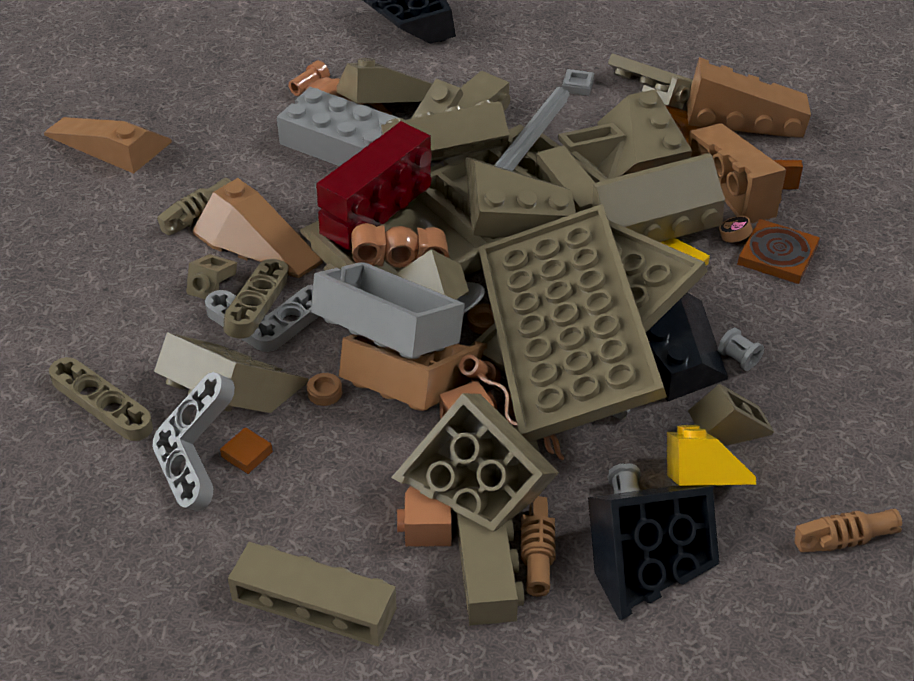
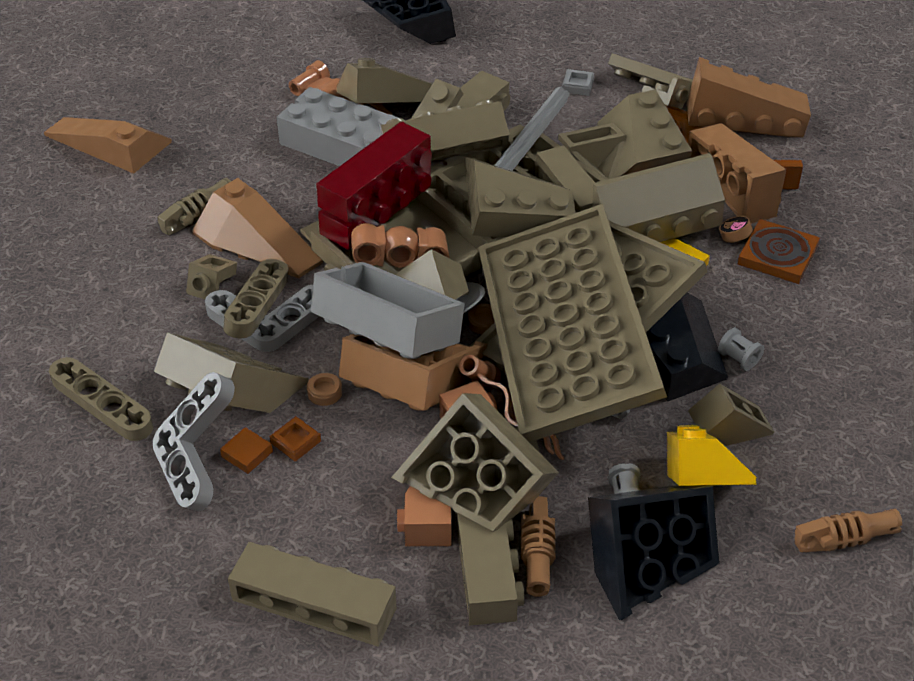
none -> dark orange tile [269,416,321,461]

